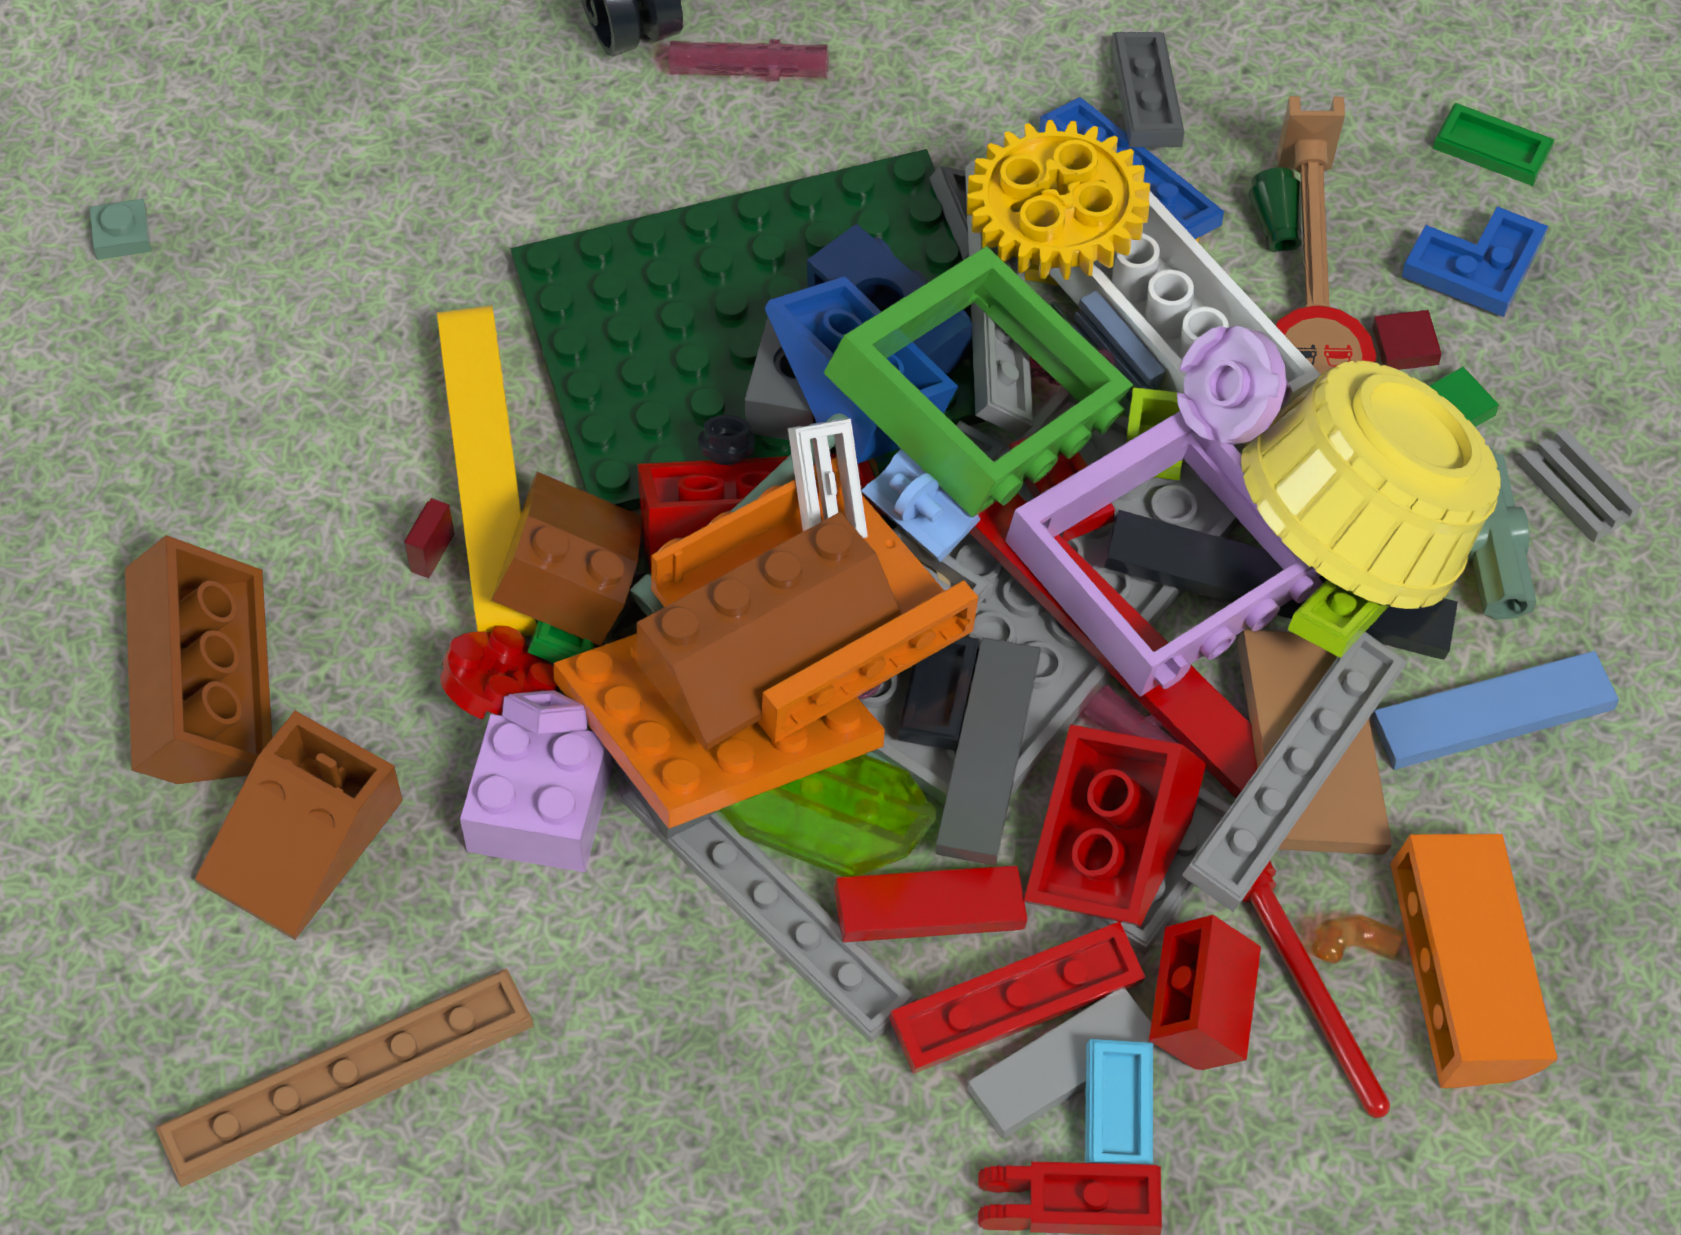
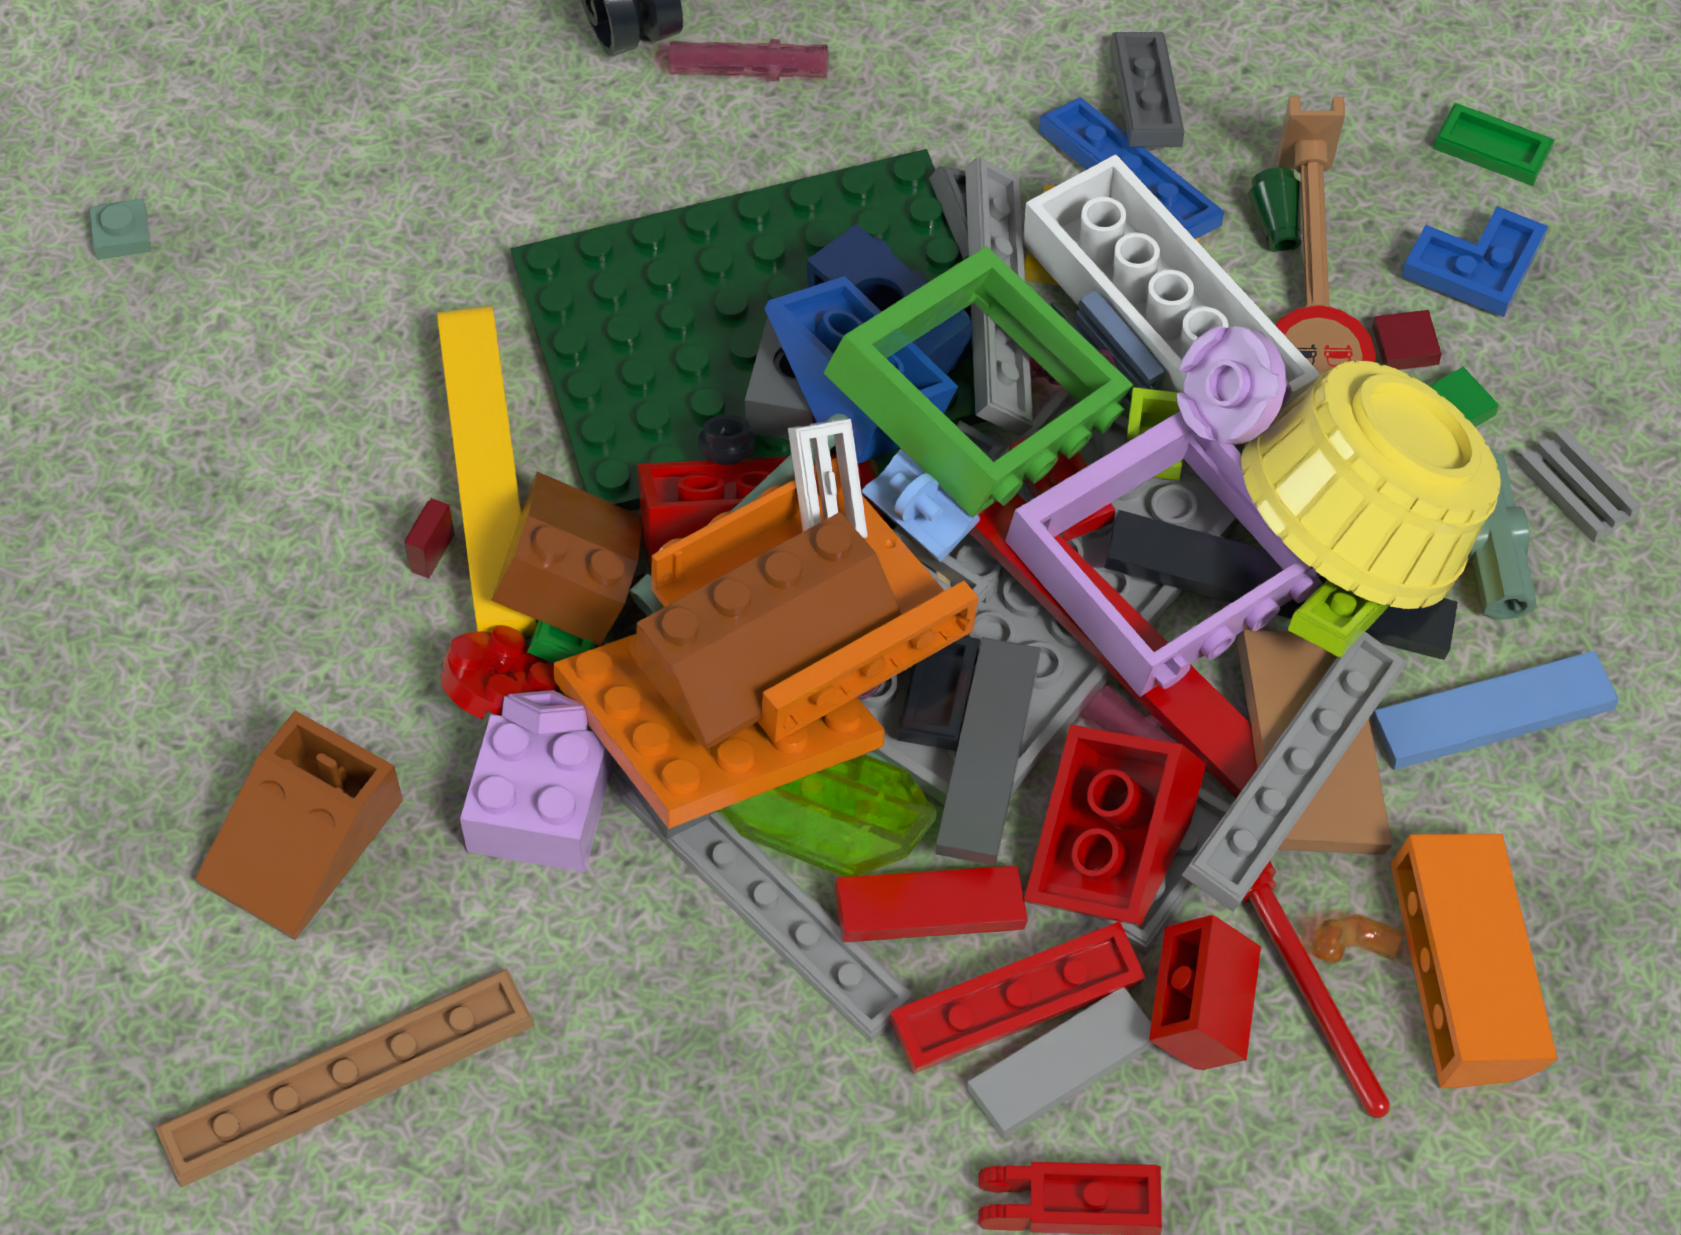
dark orange slope [125,535,272,784] -> none
yellow gear [967,120,1150,280] -> none
medium azure tile [1085,1039,1153,1165] -> none

